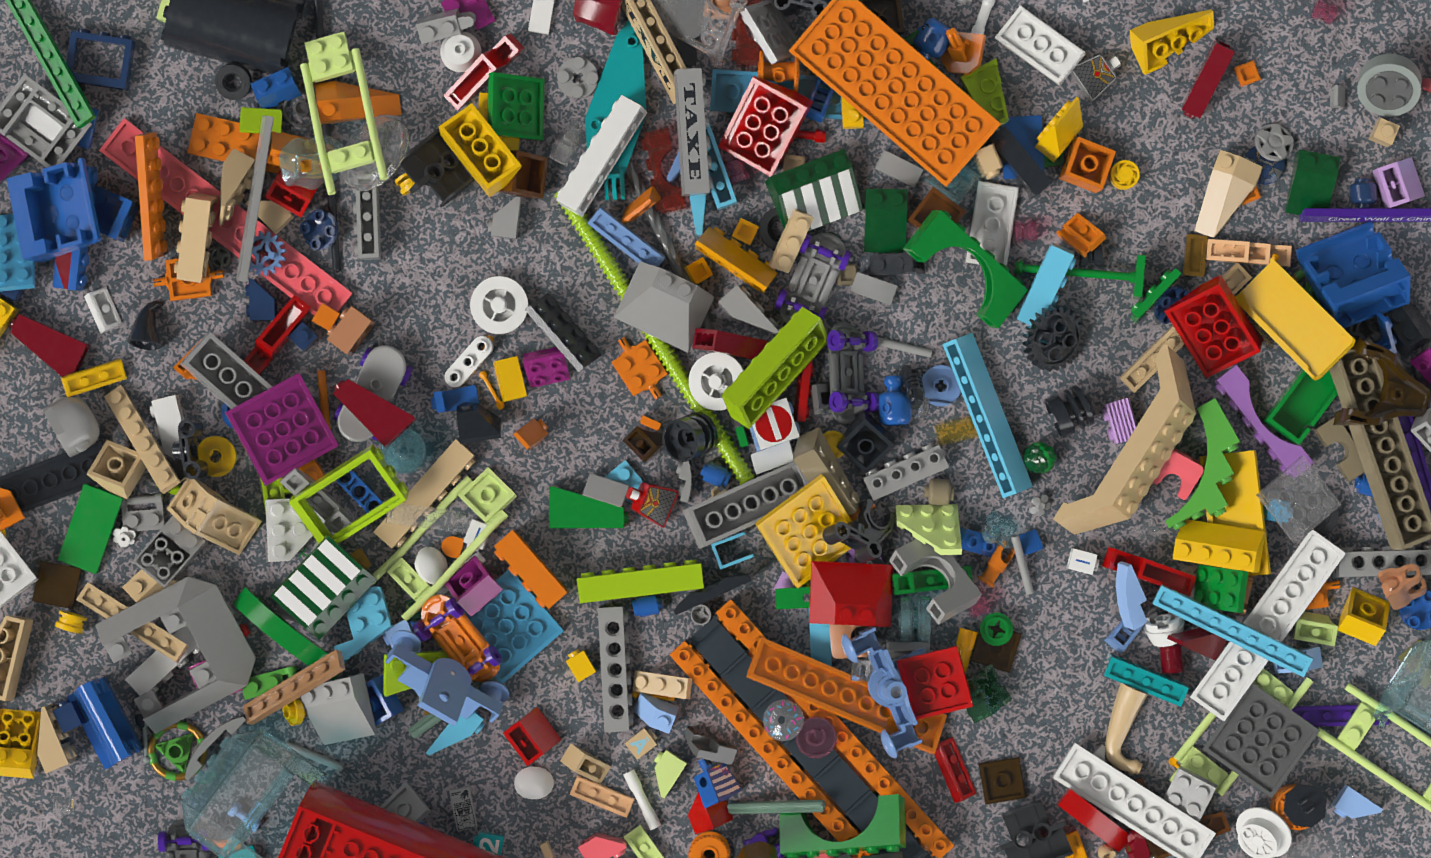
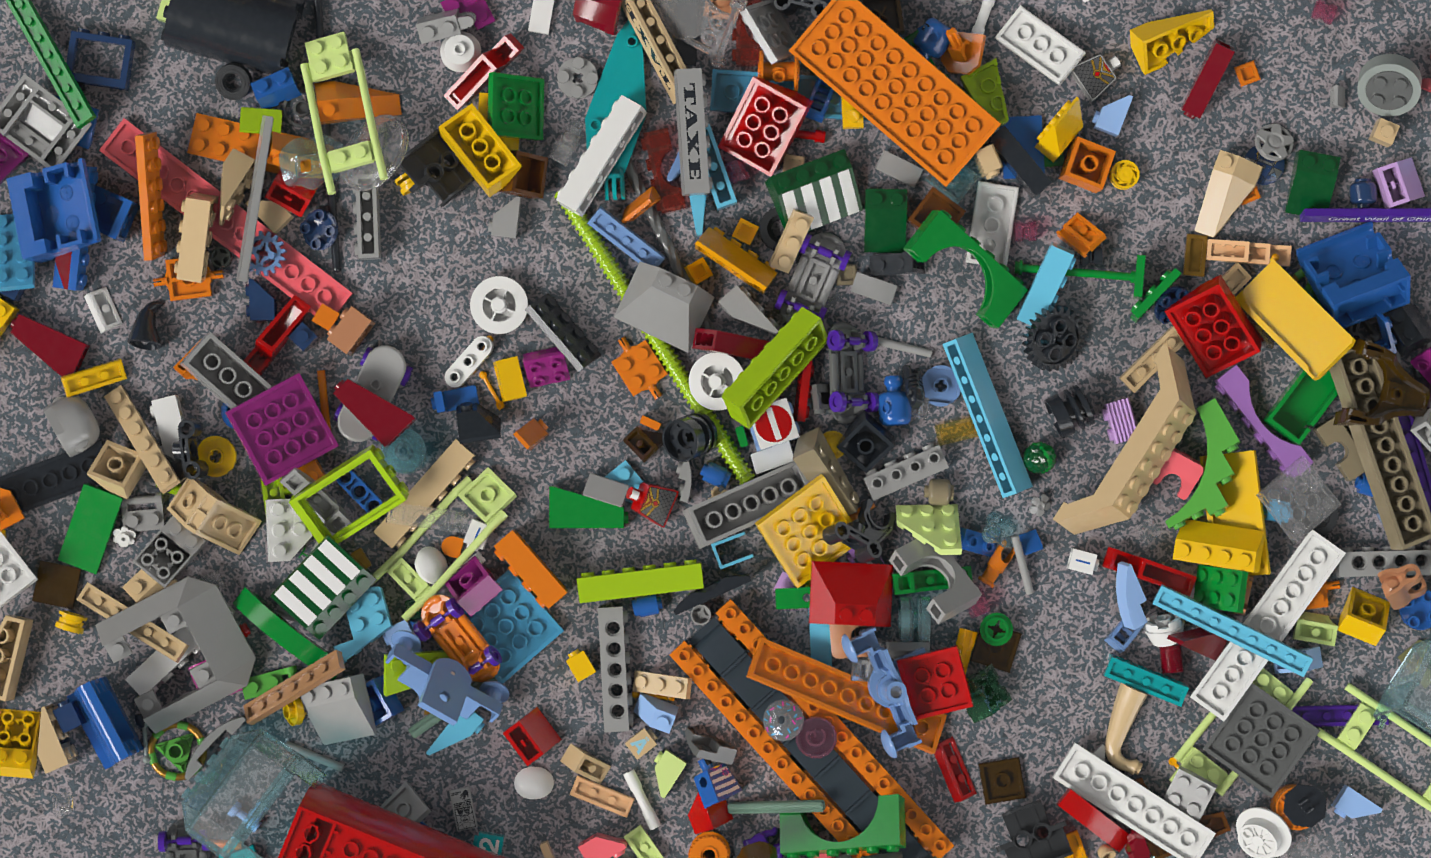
none -> light blue slope [1092,95,1133,137]

